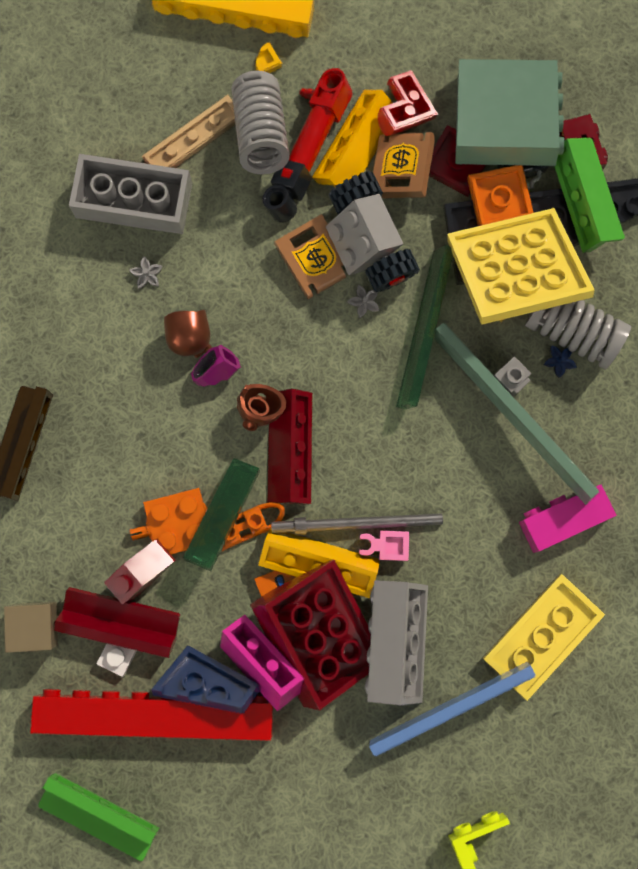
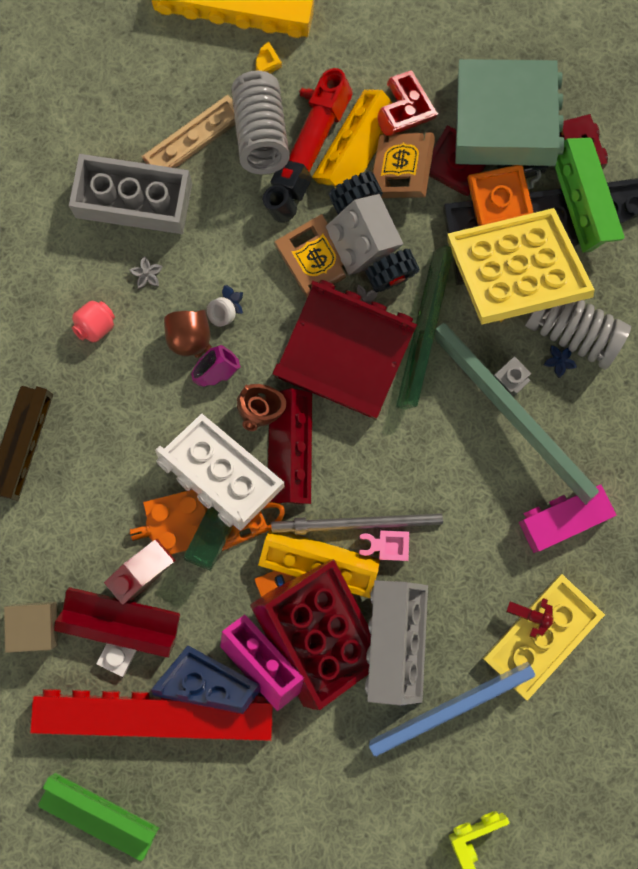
none -> coral head [72,301,115,342]
none -> white bracket [155,414,285,531]
none -> white tile [207,297,236,327]
none -> dark blue plant [222,285,243,314]
none -> dark red panel [272,280,417,420]
none -> dark red piece [506,598,554,638]

